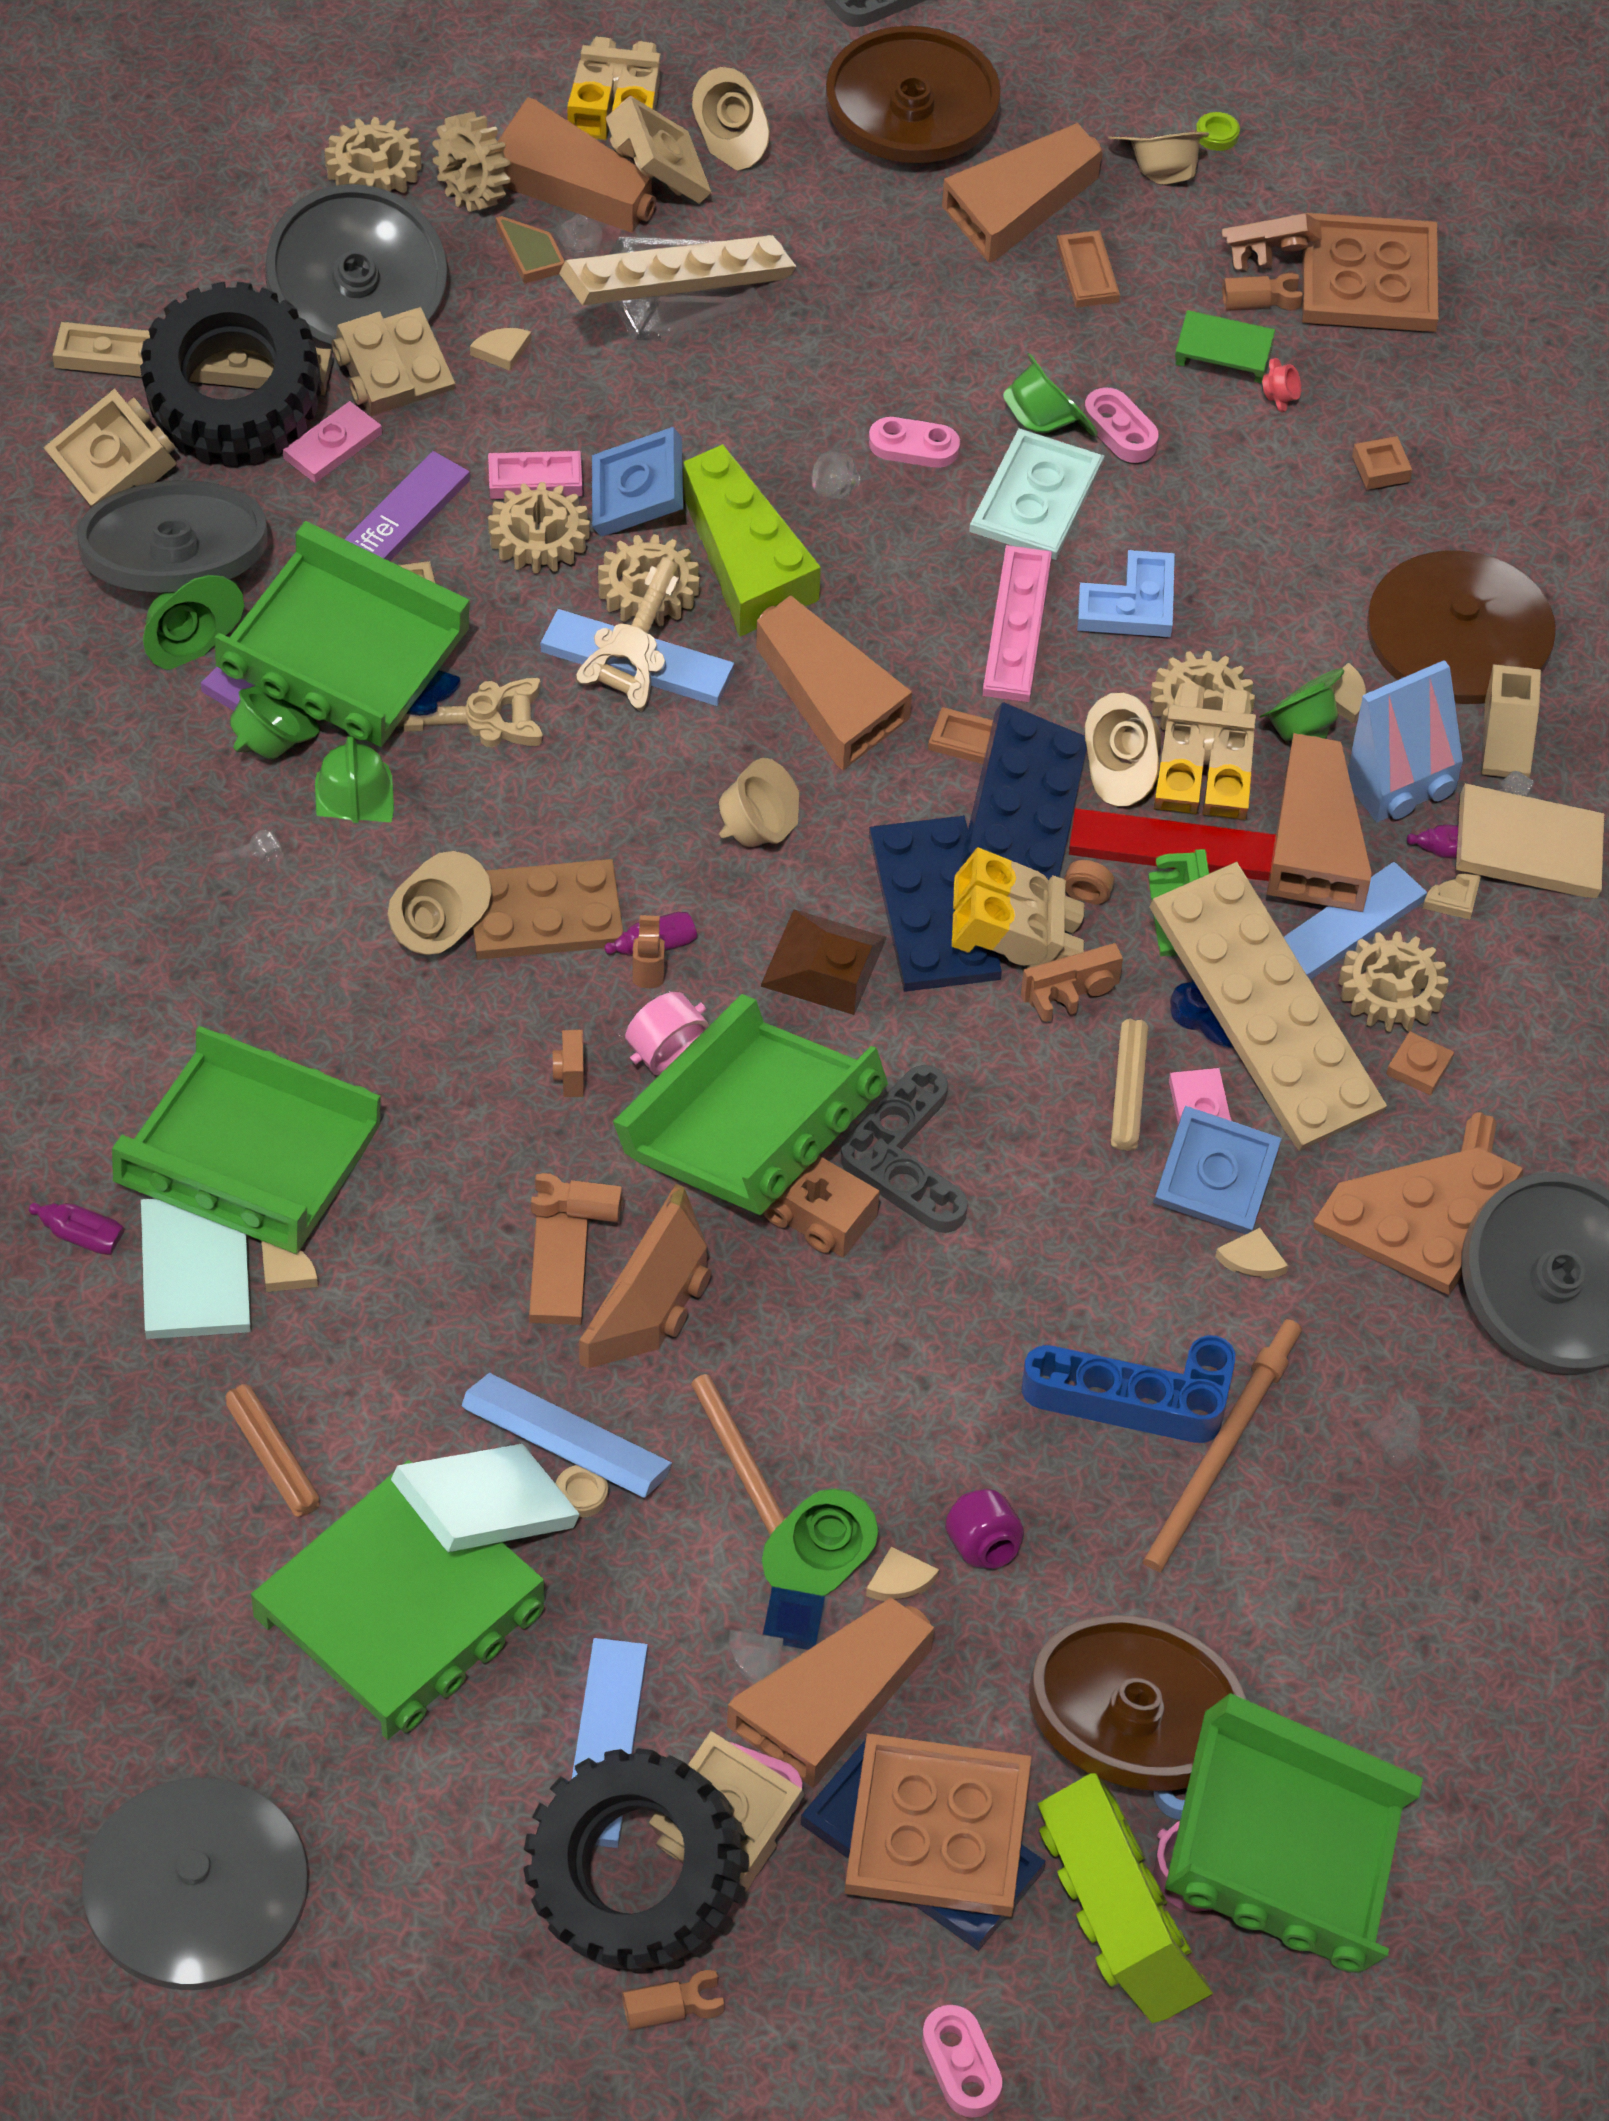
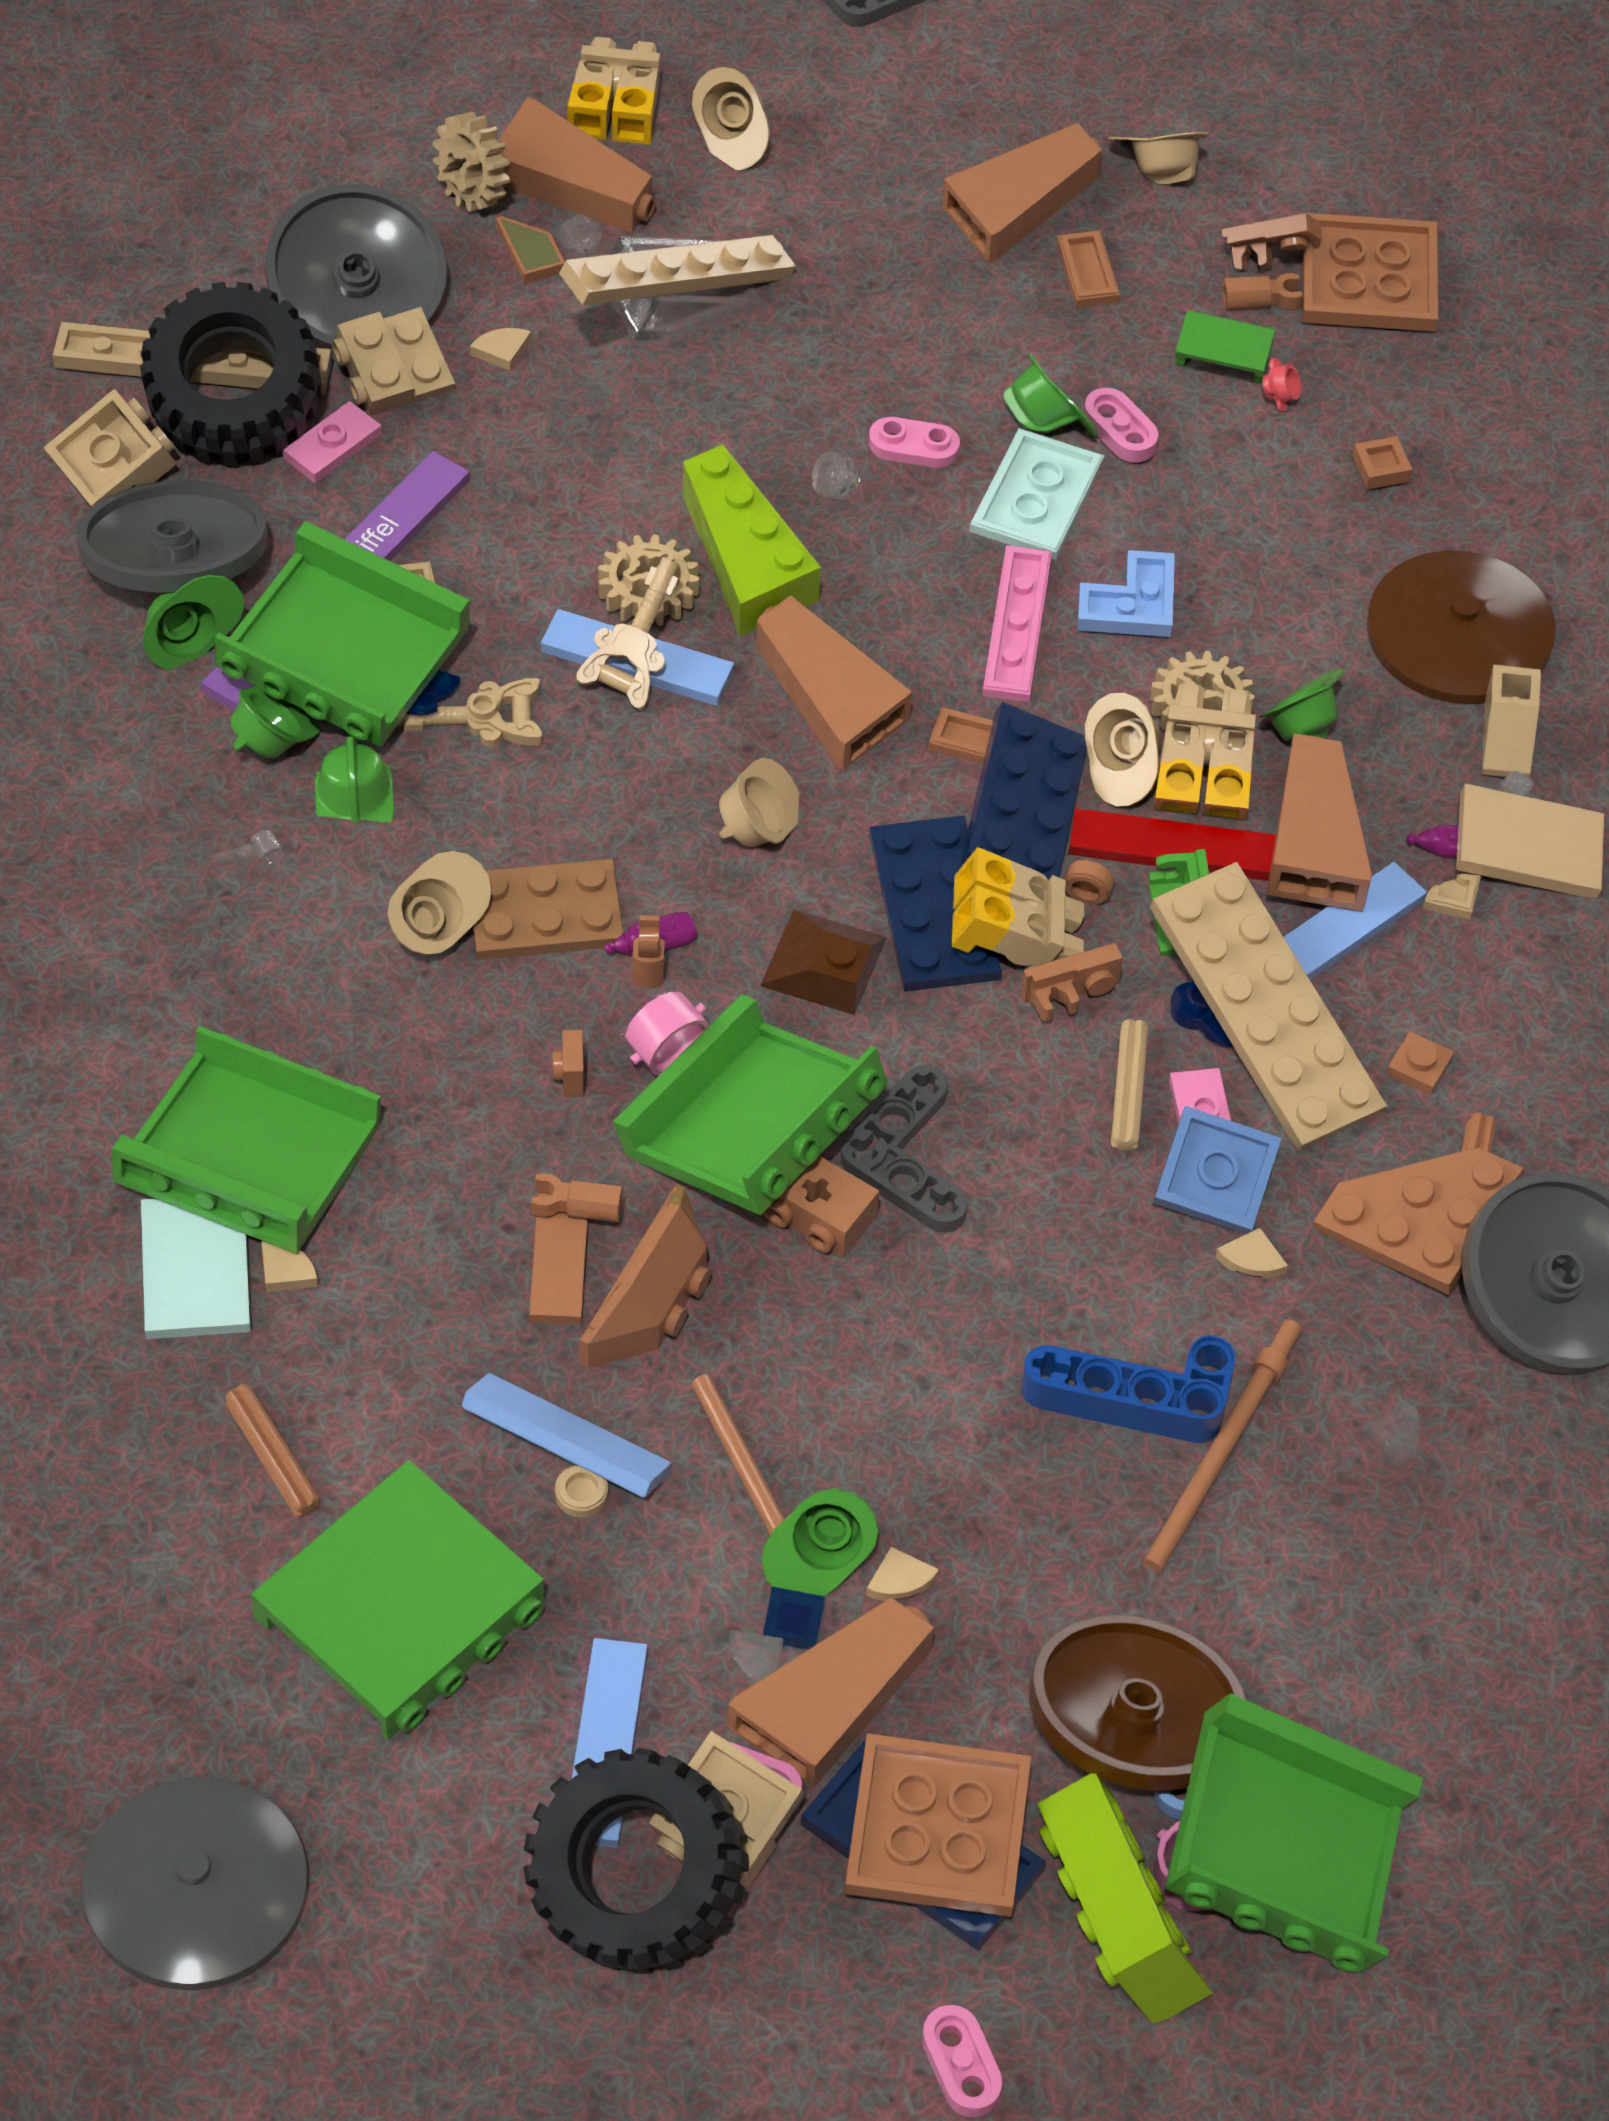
magenta piece [29,1202,125,1255] -> none
tan gear [325,117,421,193] -> none
light aqua tile [391,1444,580,1552] -> none
bright pink plate [488,451,582,499] -> none
tan gear [488,482,590,573] -> none
medium blue plate [592,427,683,536] -> none
tan plate [606,96,712,203] -> none
nougat bar [622,1970,724,2031] -> none
reddish brown dish [825,26,1001,163] -> none
magenta head [945,1489,1024,1569] -> none
lime tile [1196,112,1240,151] -> none
tan tile [1332,663,1366,724] -> none
tan gear [1339,931,1448,1032] -> none
light blue slope [1348,660,1463,823] -> none

